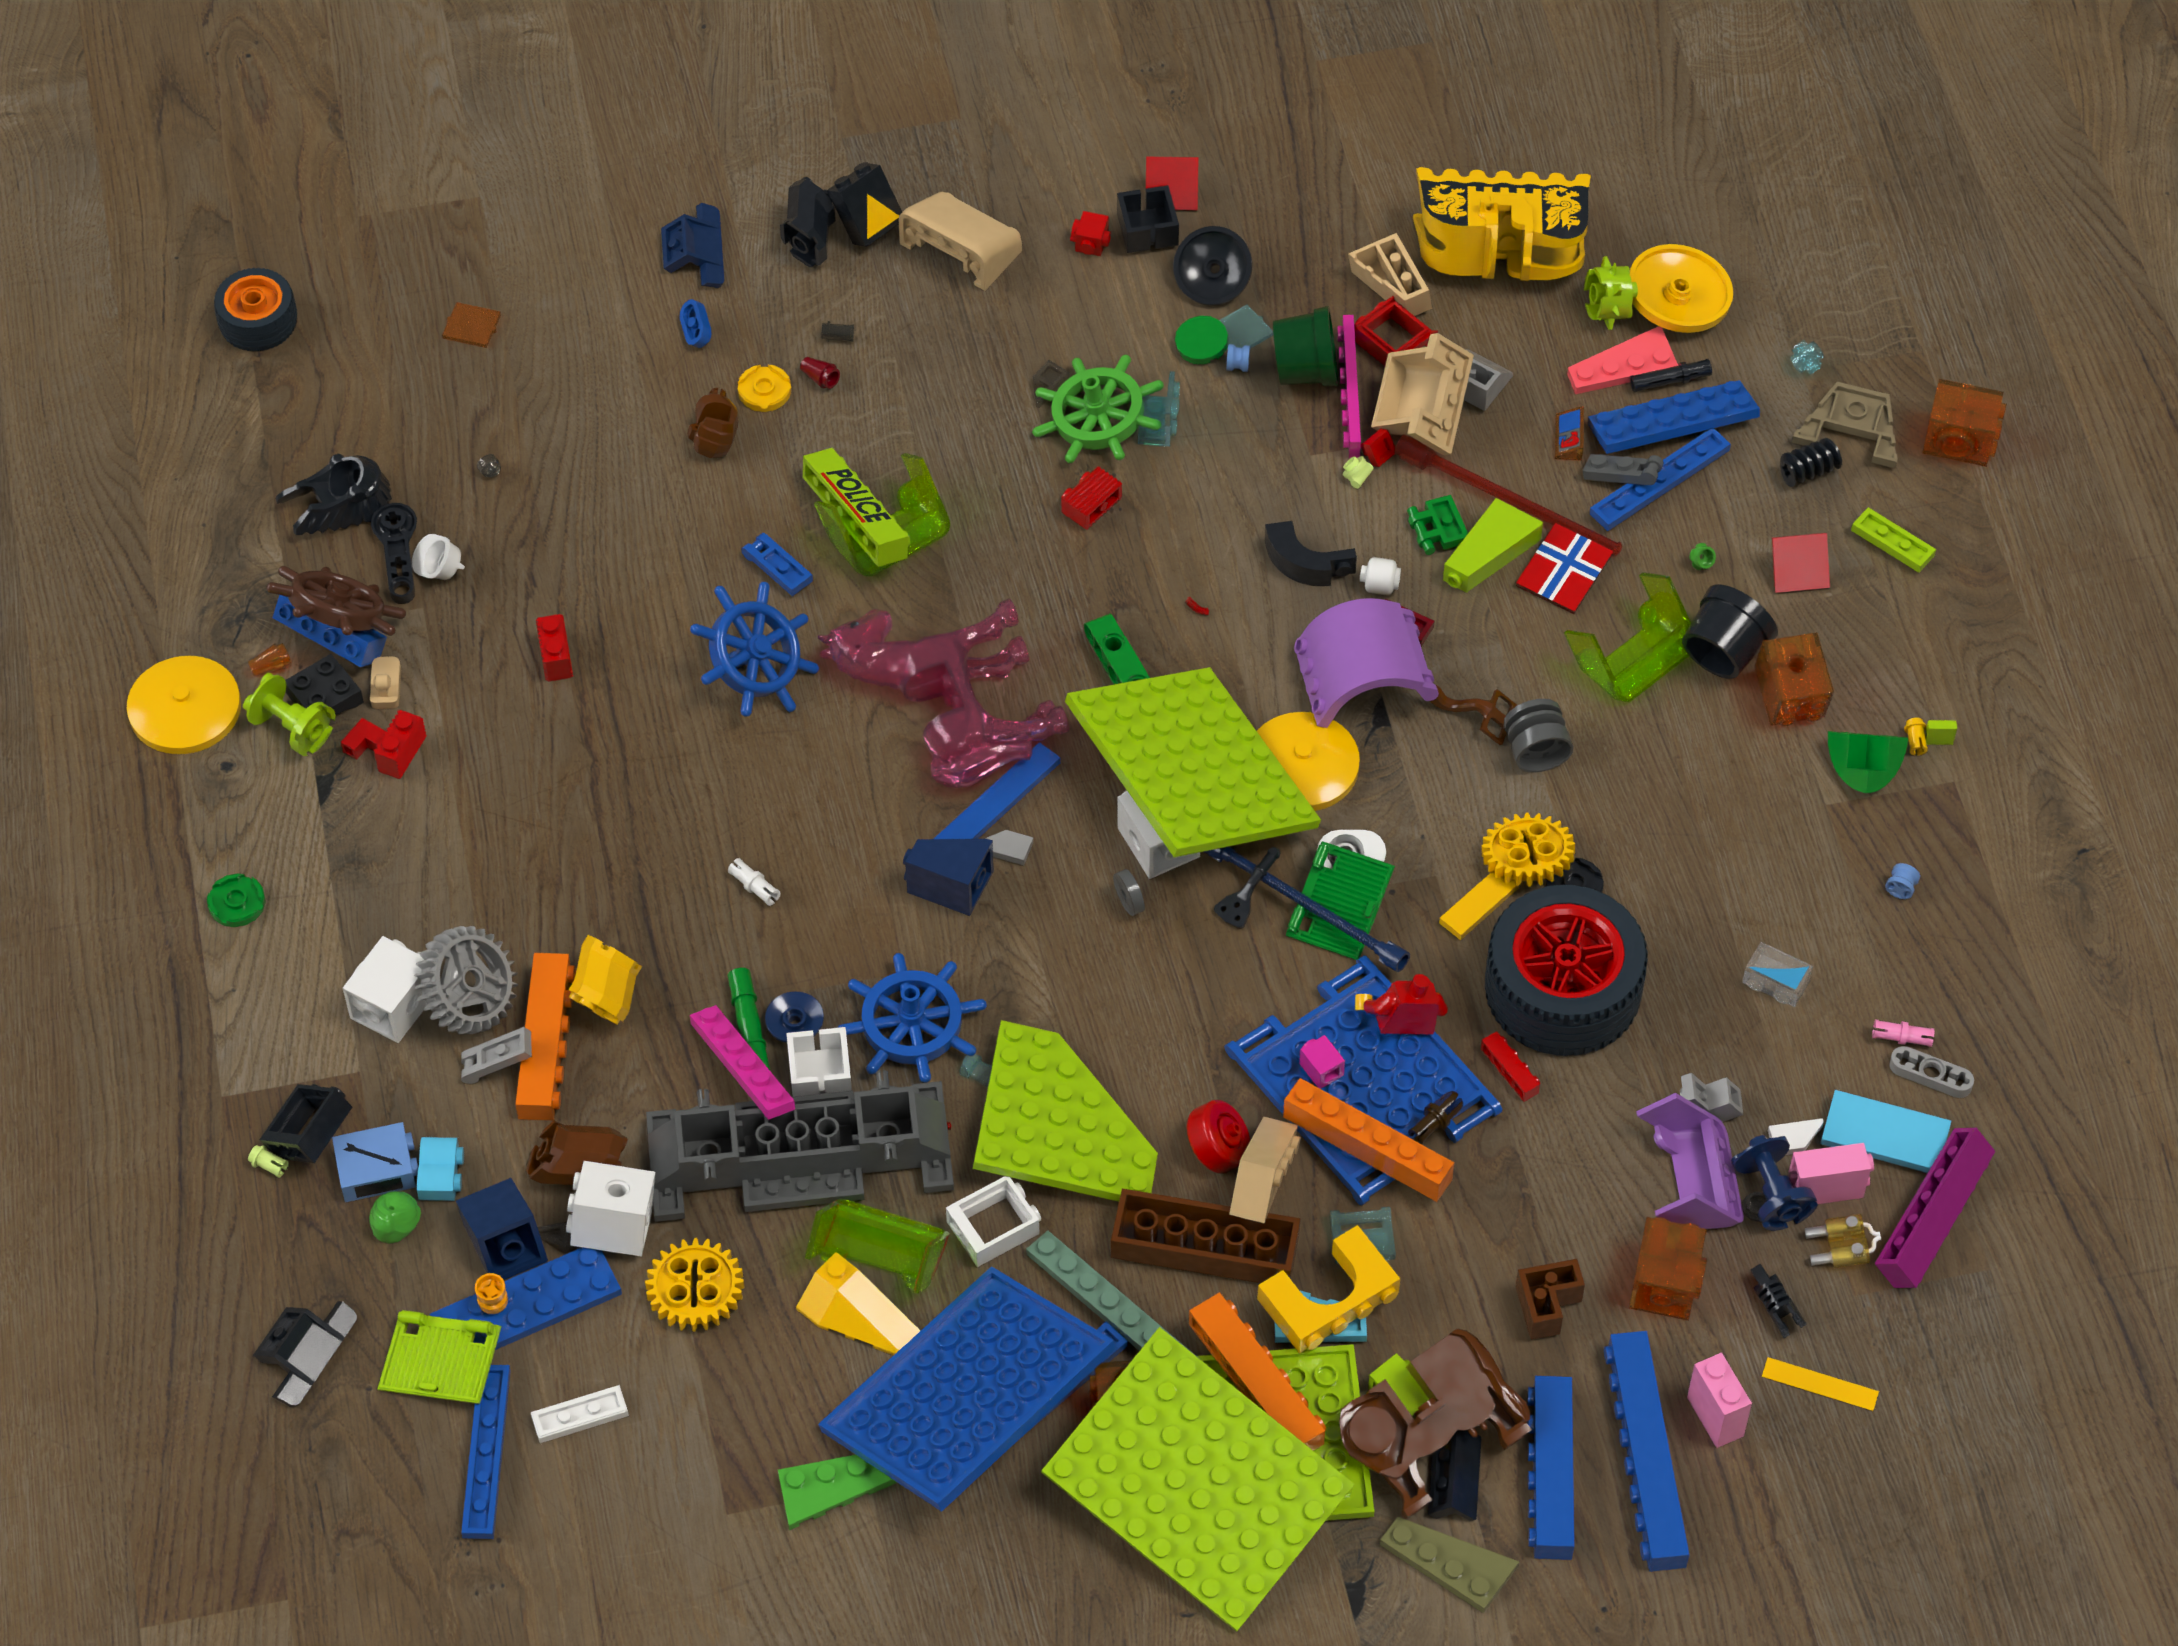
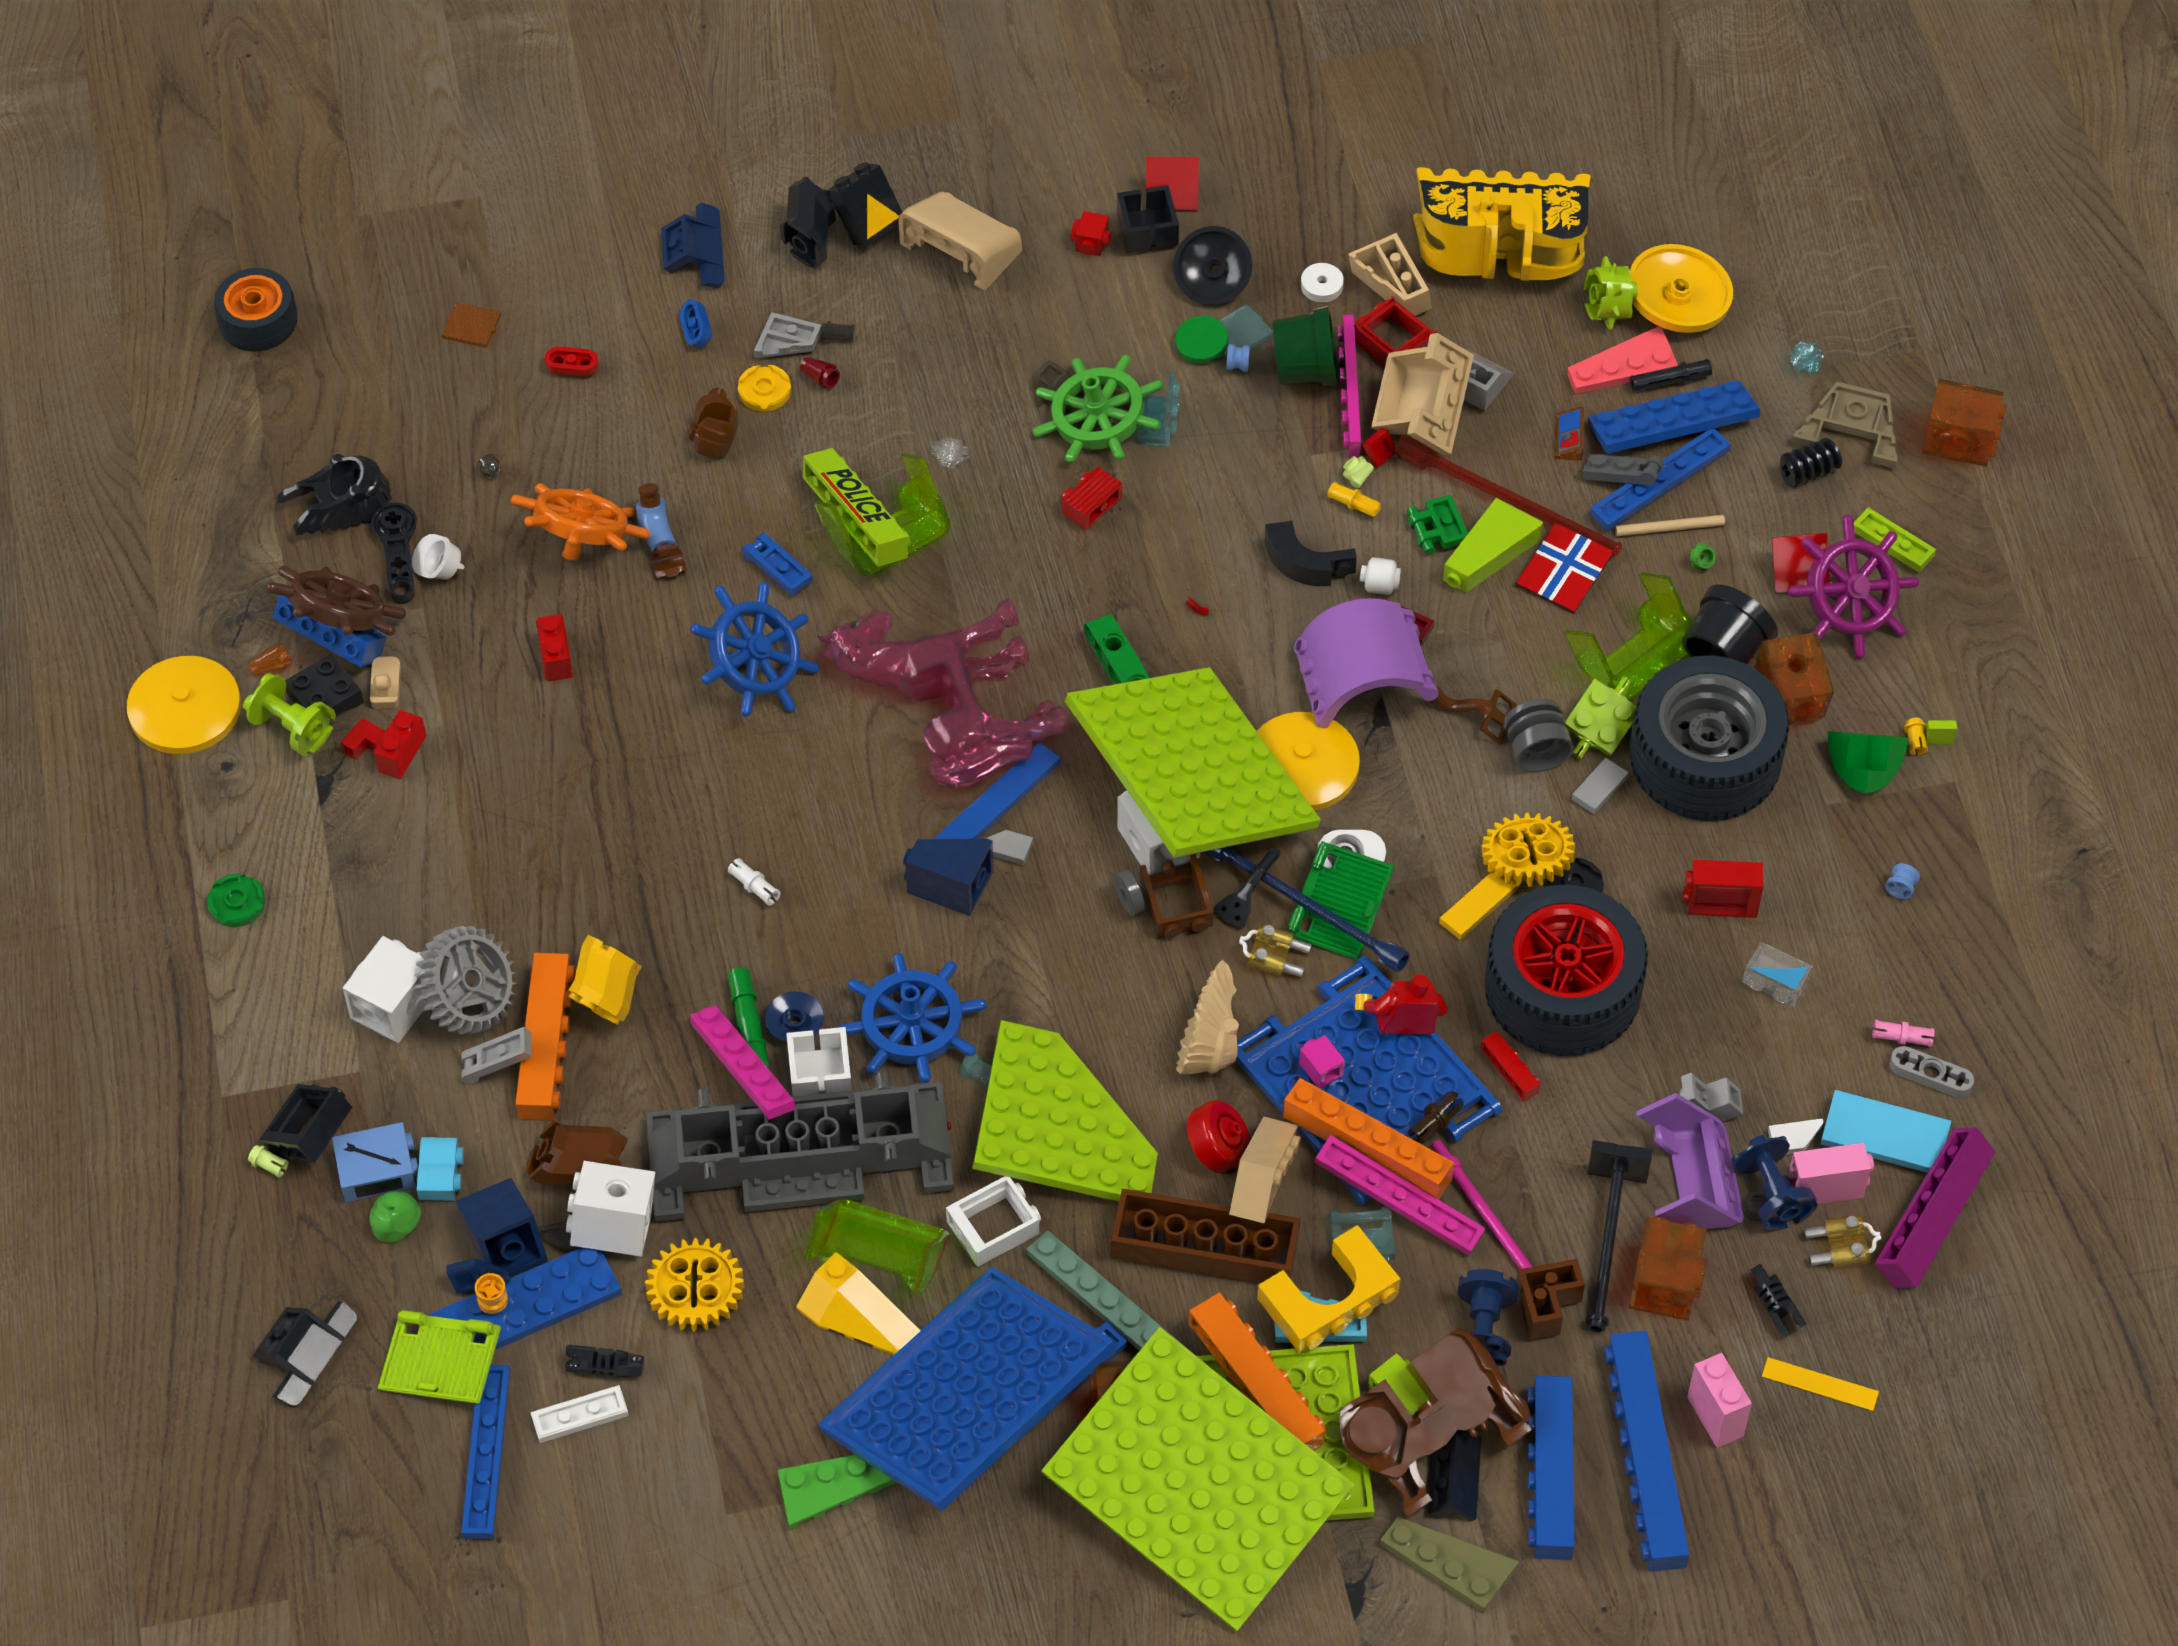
none -> dark blue tile [446,1258,510,1294]
none -> orange piece [510,483,650,561]
none -> red plate [545,346,599,377]
none -> black hinge [565,1345,644,1377]
none -> piece [636,483,687,578]
none -> light grey wing [754,312,822,358]
none -> clear plate [930,437,971,468]
none -> reddish brown window [1139,854,1214,938]
none -> tan piece [1176,960,1239,1075]
none -> clear yellow piece [1239,922,1311,977]
none -> white piece [1301,263,1343,303]
none -> dark pink plate [1314,1135,1485,1256]
none -> yellow axle [1327,482,1381,517]
none -> dark pink bar [1431,1140,1533,1269]
none -> dark blue piece [1457,1269,1519,1366]
none -> lime plate [1565,676,1636,760]
none -> light grey tile [1571,758,1629,815]
none -> black tile [1586,1140,1653,1332]
none -> tan bar [1615,515,1725,537]
none -> black wheel [1629,656,1789,821]
none -> red window [1682,859,1764,918]
none -> magenta piece [1788,515,1919,659]

